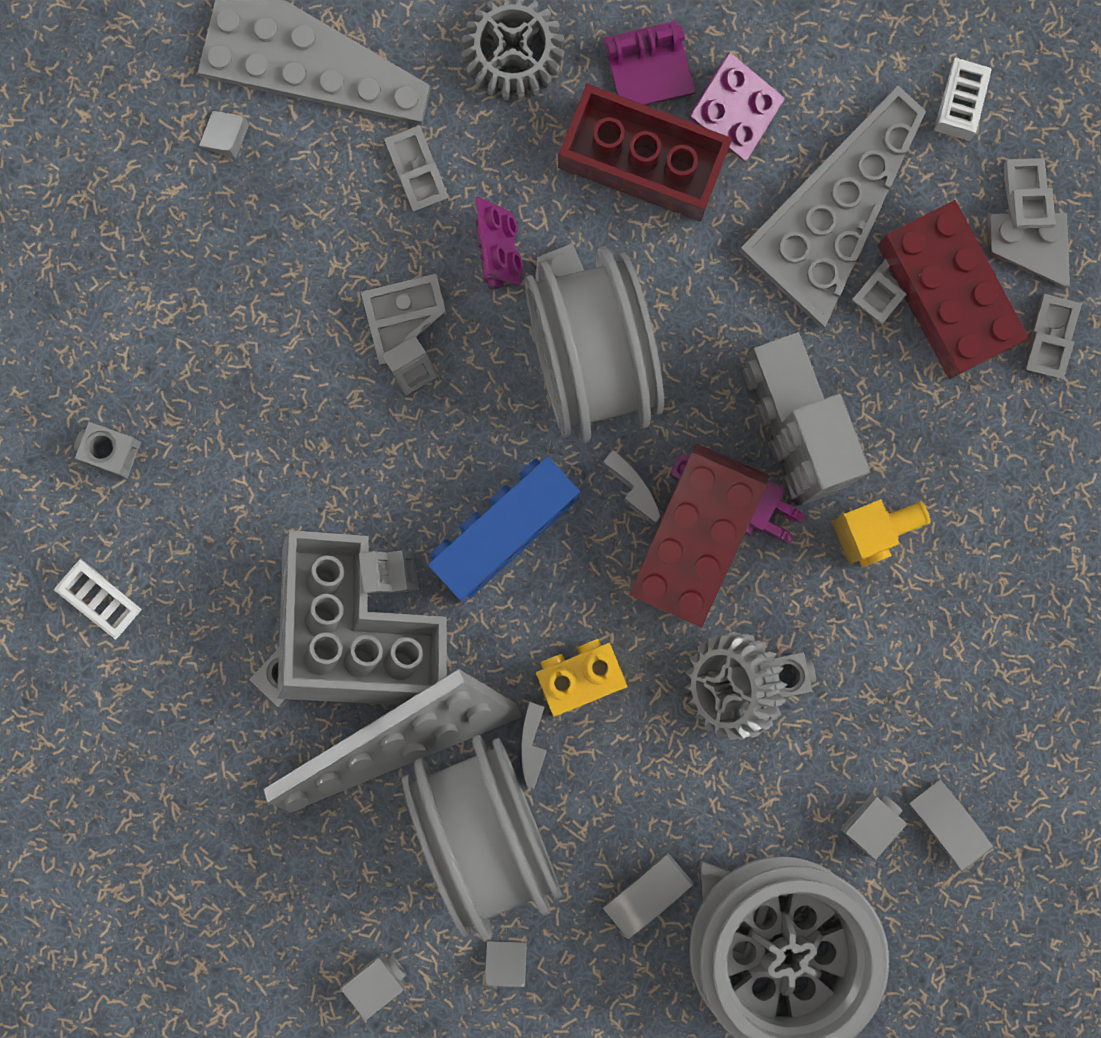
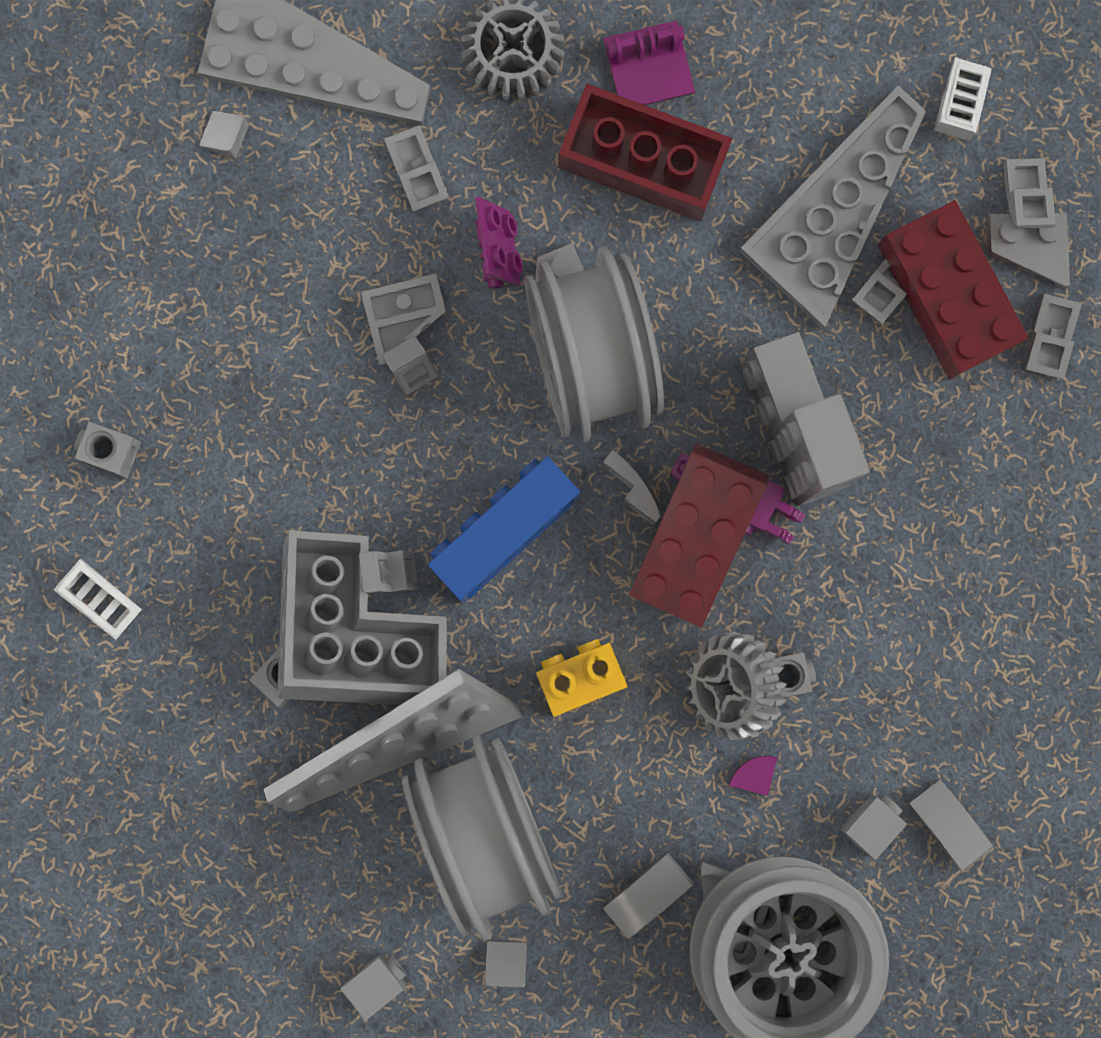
light grey slope [522,702,547,789] -> none
hinge [689,52,785,161] -> none
yellow brick [831,499,931,568] -> none
none -> magenta tile [729,756,777,796]

